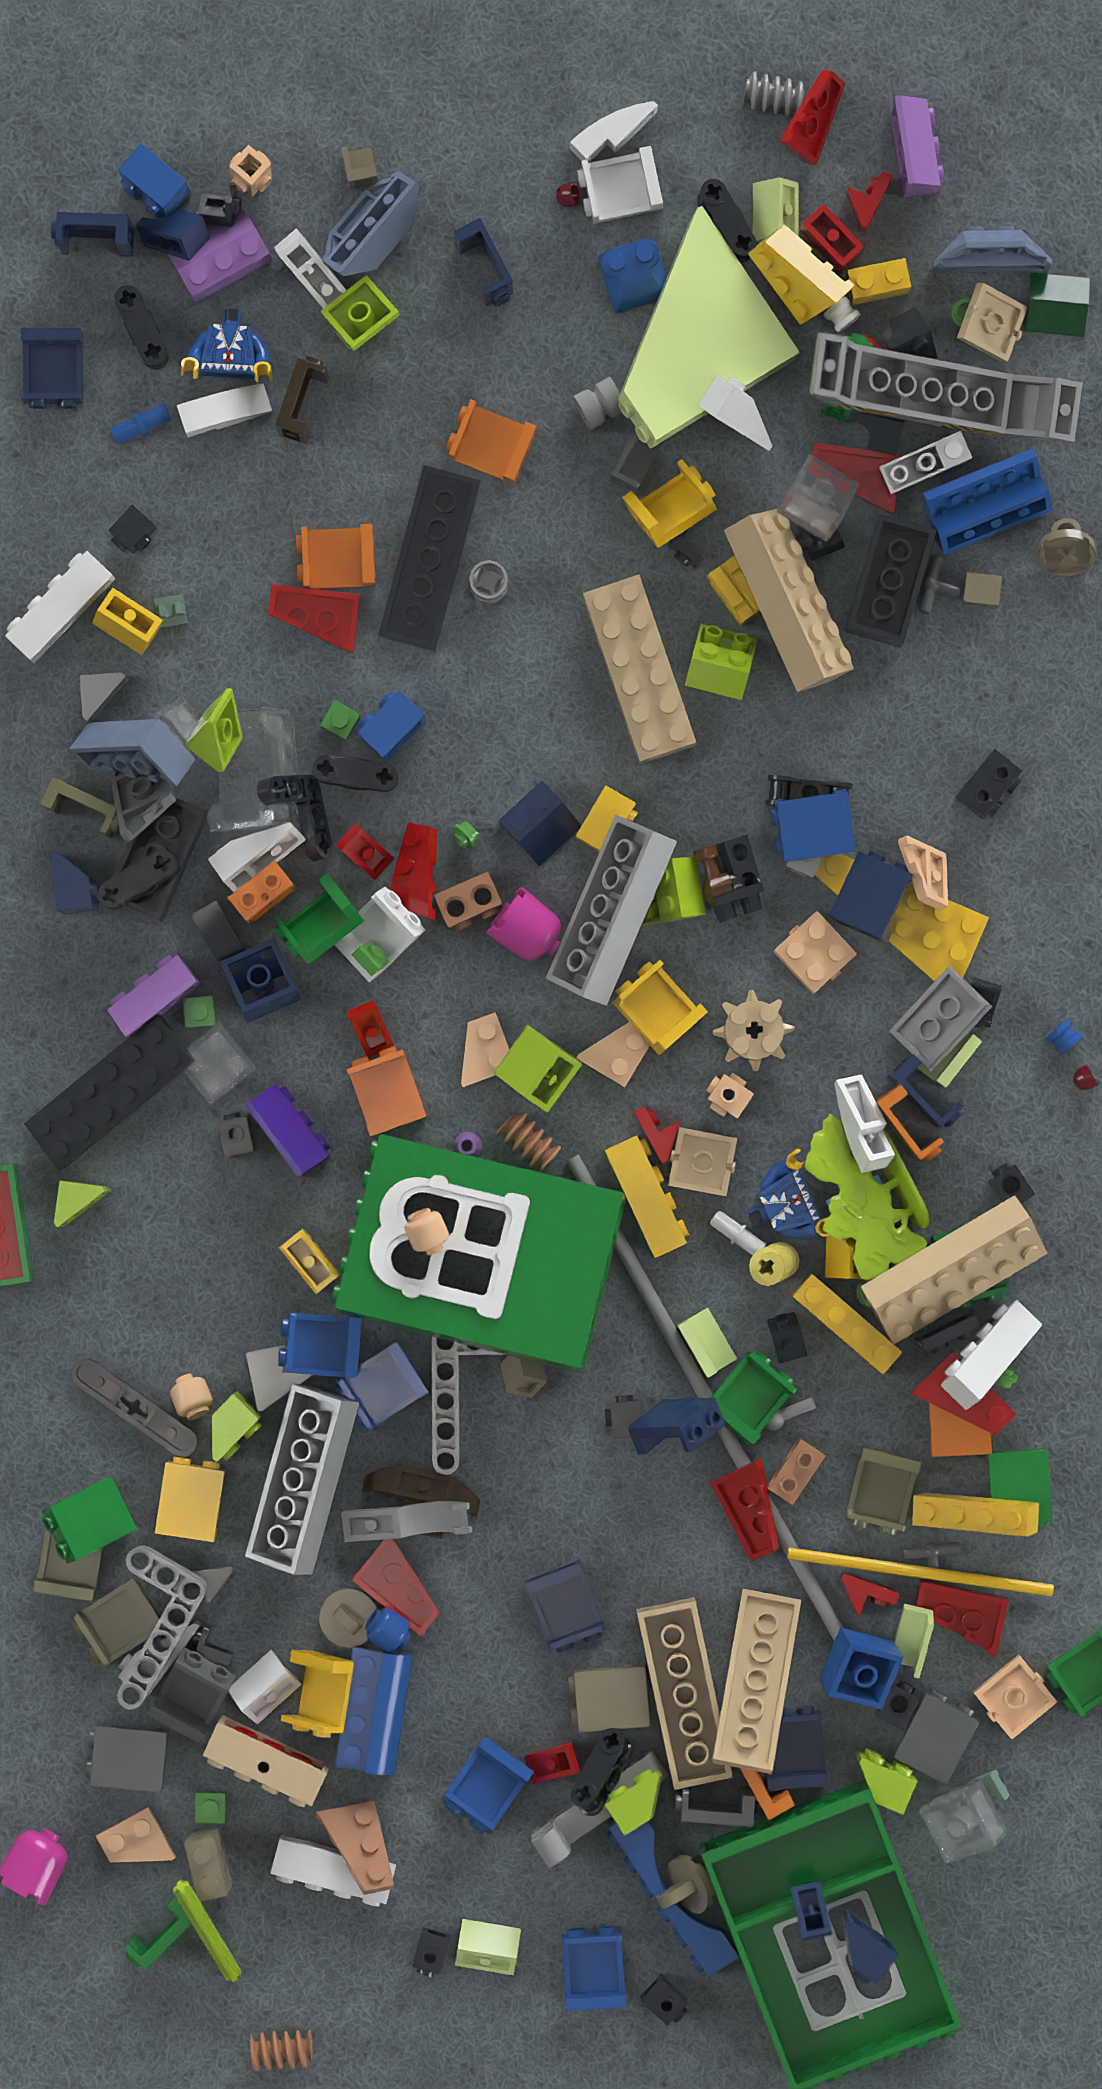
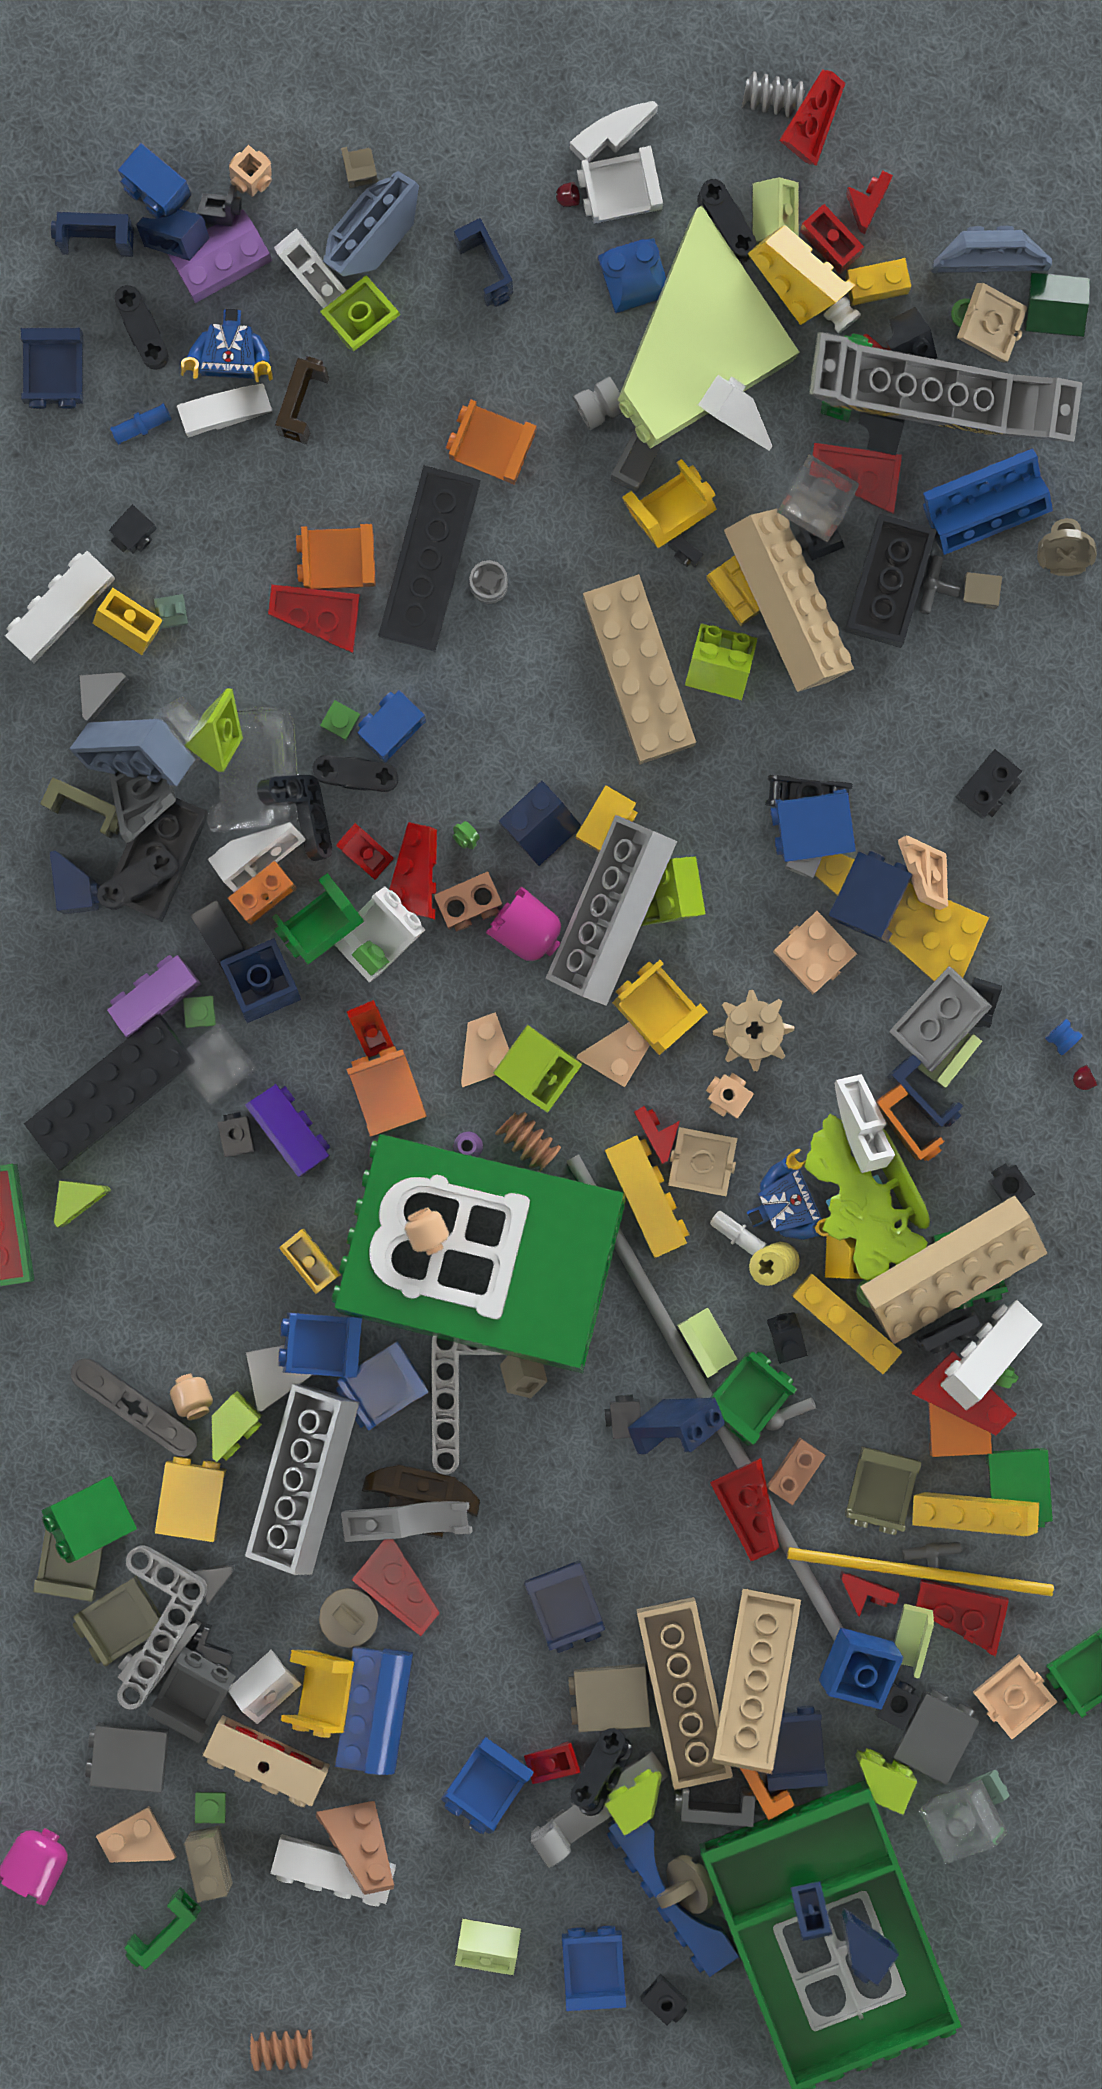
lime axle [173,1880,241,1982] -> none
blue head [364,1607,411,1652] -> none
black brick [412,1927,451,1977] -> none
black hips [693,834,765,923] -> none
white slope [879,431,972,494] -> none
medium lavender slope [890,95,944,198] -> none

